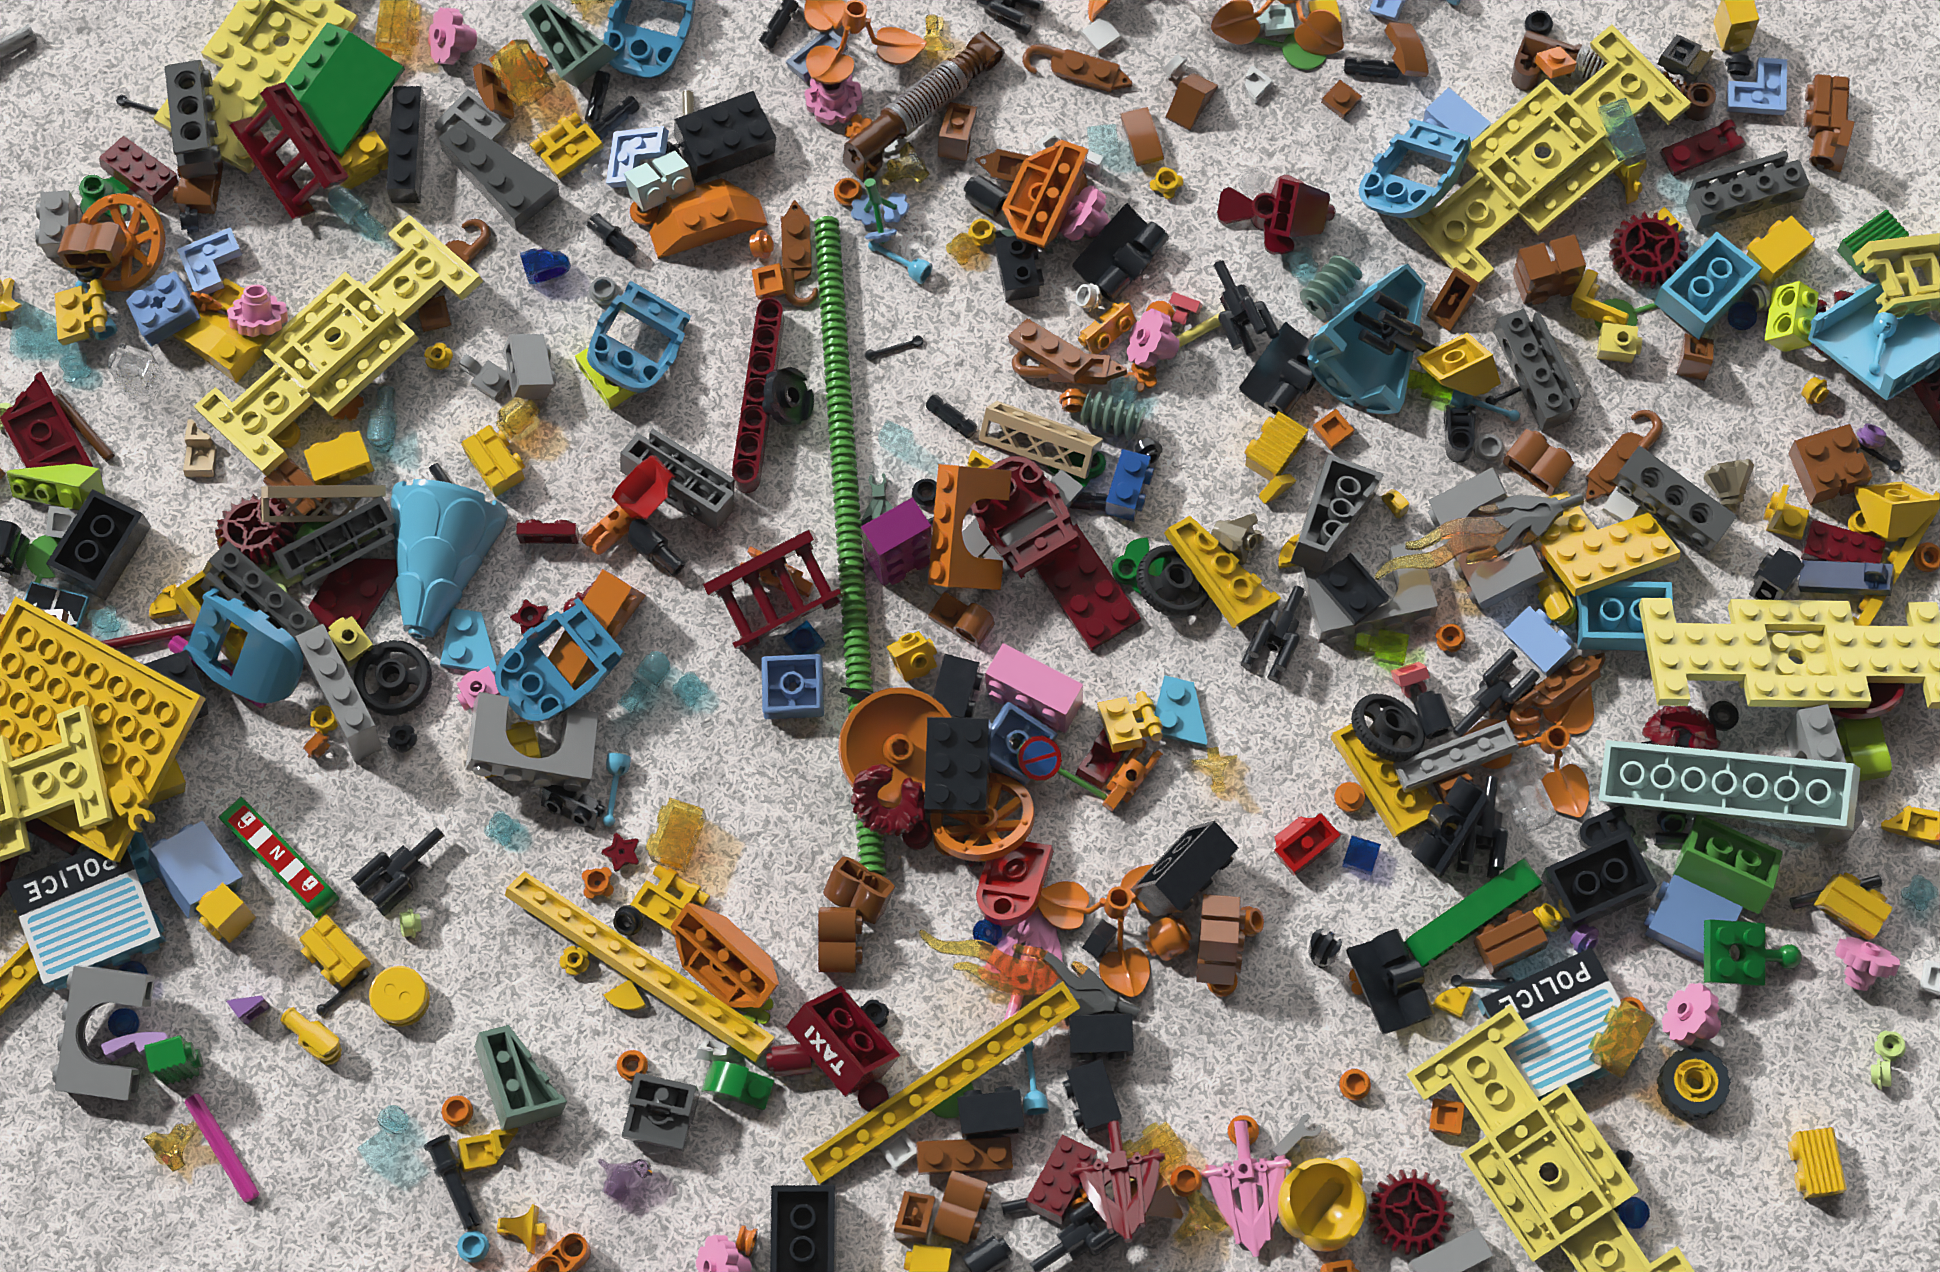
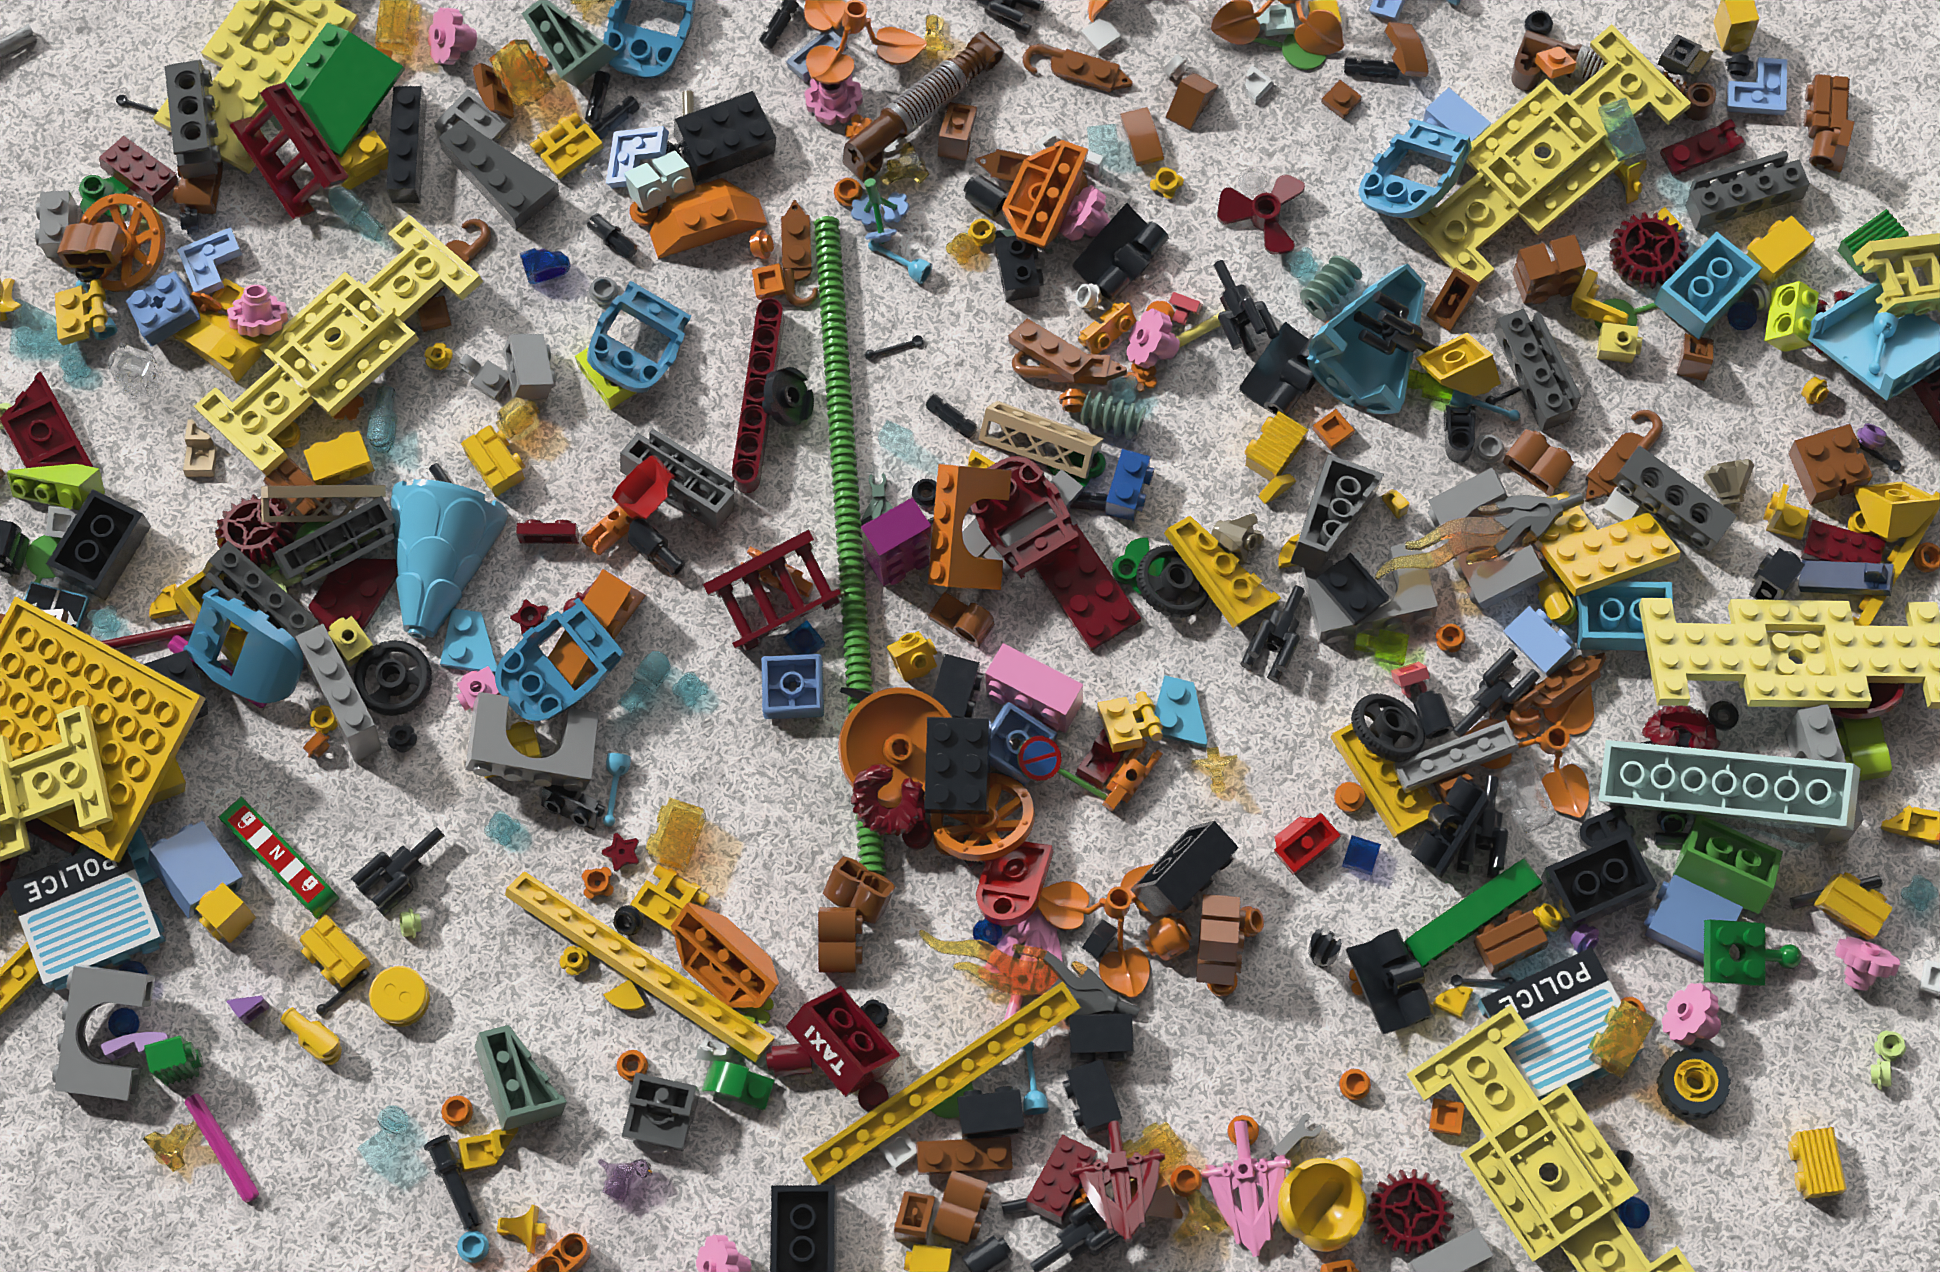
reddish brown bar [55,394,115,462] -> none
yellow plate [106,774,155,833] -> none
orange bush [735,1225,758,1257] -> none
black plate [1134,437,1163,464] -> none
dark red torso [1269,178,1335,238] -> none

